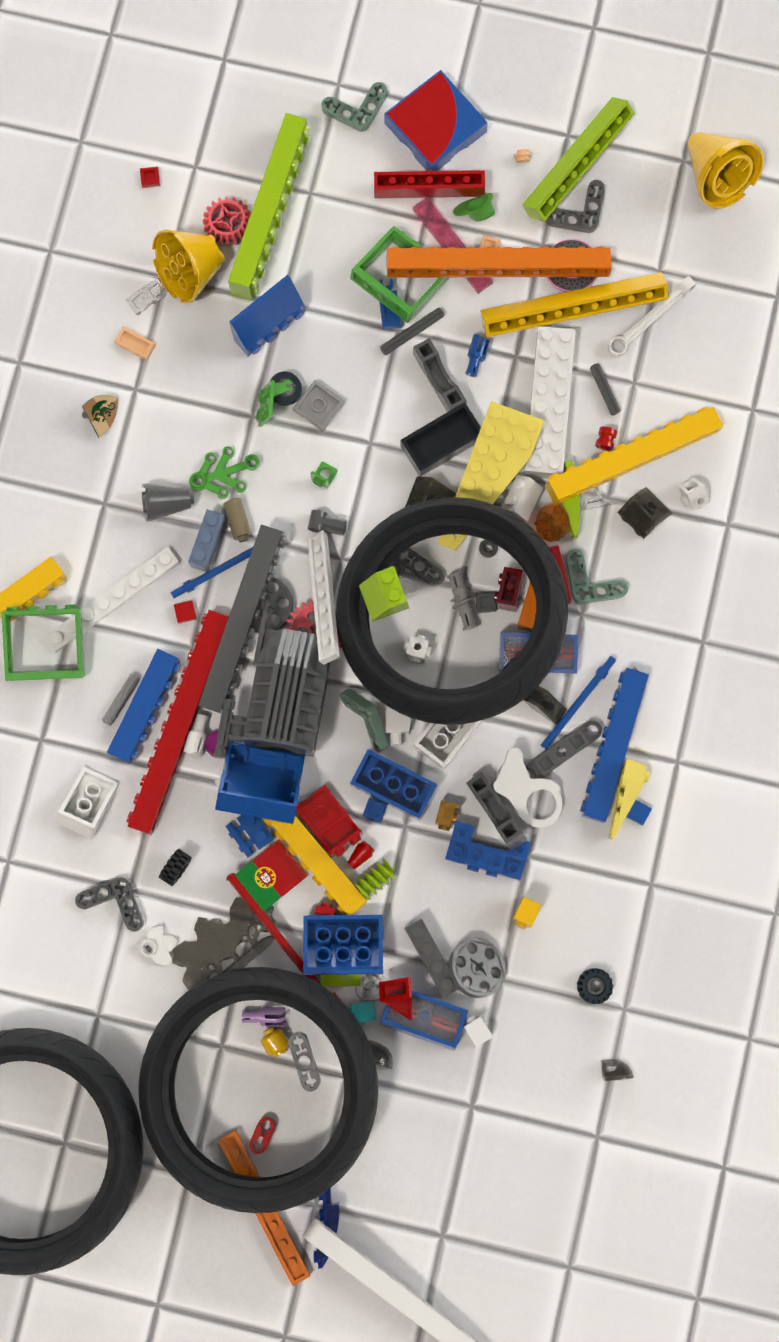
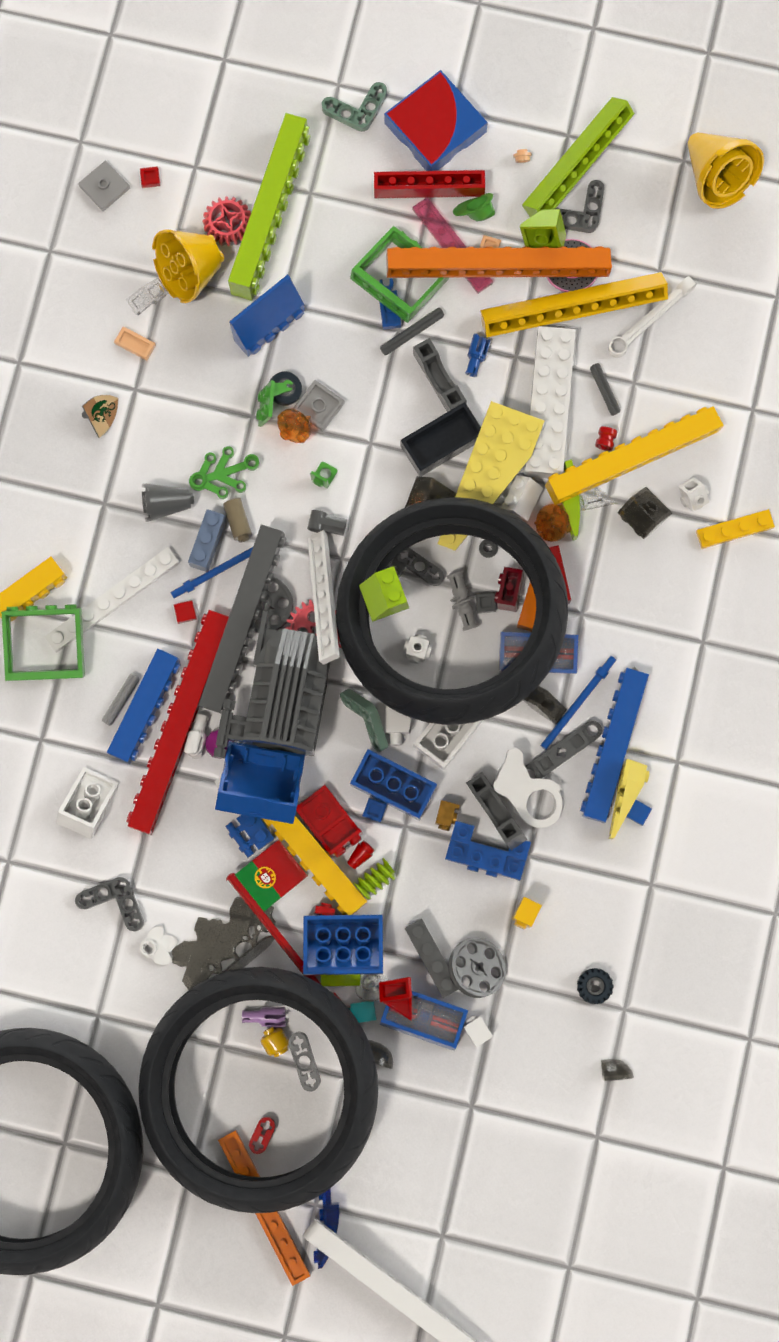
black tyre [159,849,192,886] -> none
sand green beam [566,549,628,604] -> none
none -> light grey plate [78,160,130,211]
none -> clear orange plate [277,408,312,443]
none -> lime slope [520,209,566,248]
none -> yellow plate [696,509,775,549]

